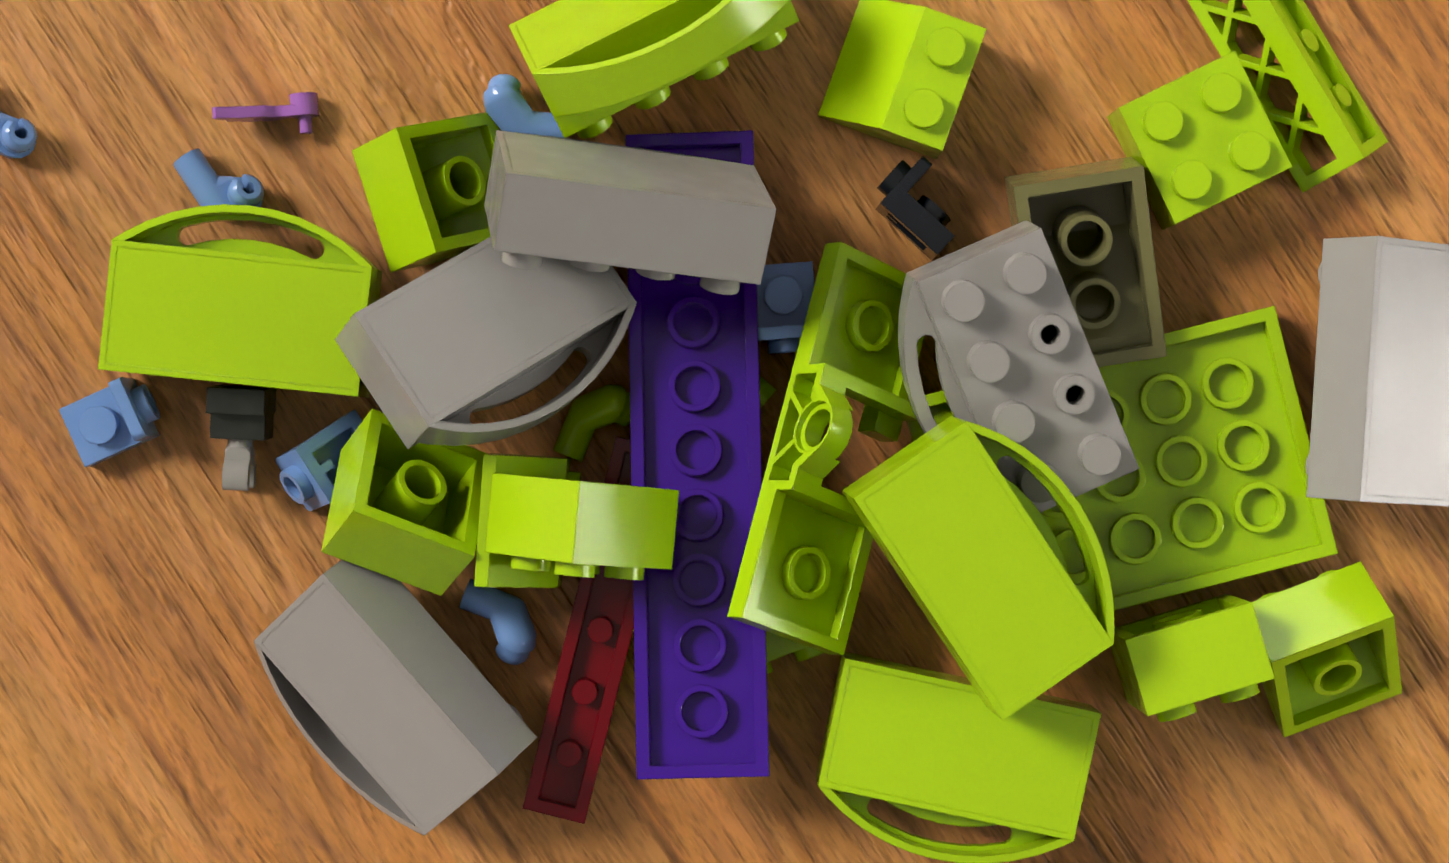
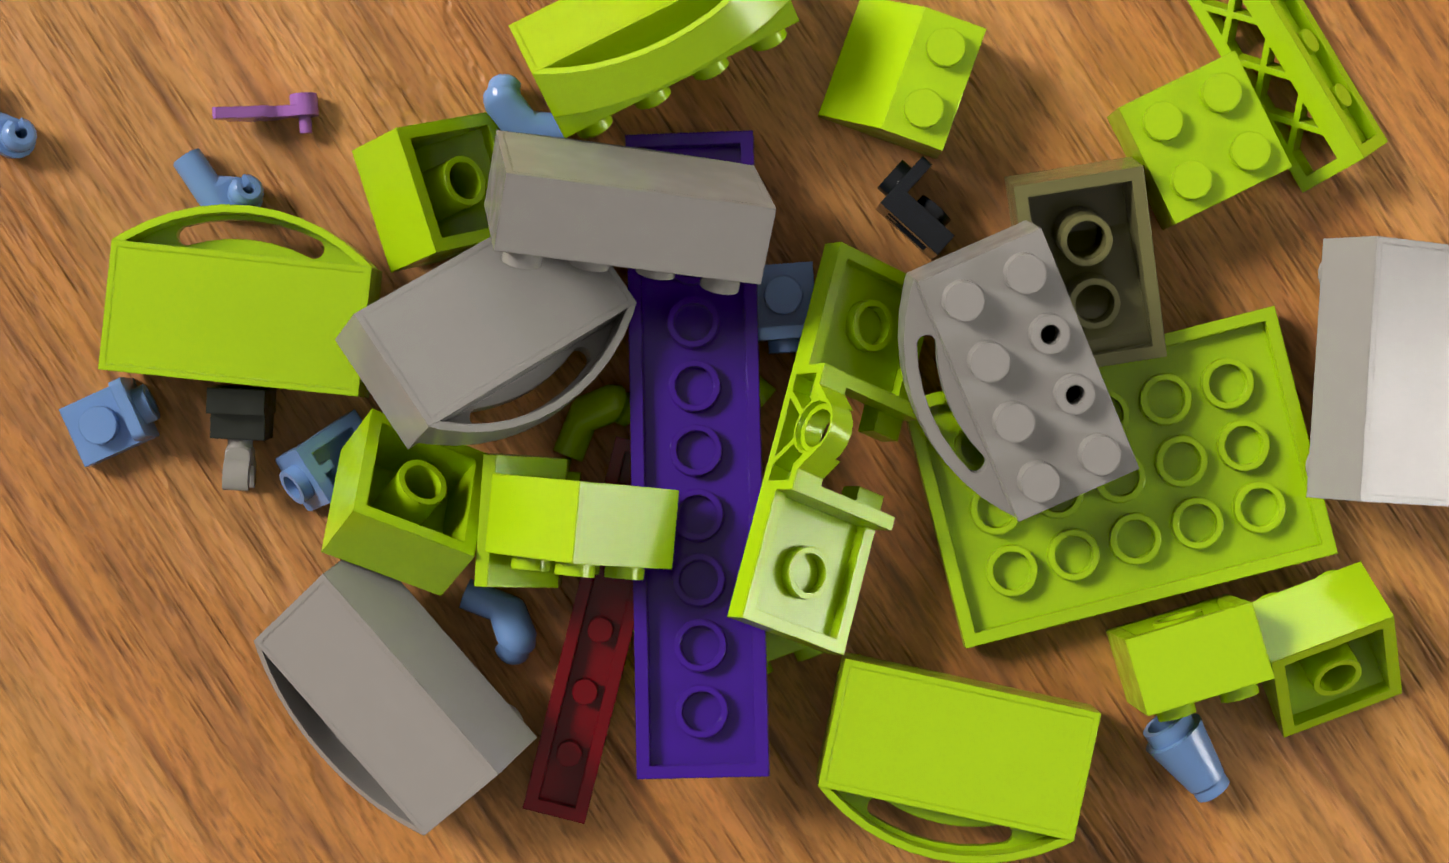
lime piece [842,416,1115,721] -> none
none -> medium blue cone [1143,713,1230,803]

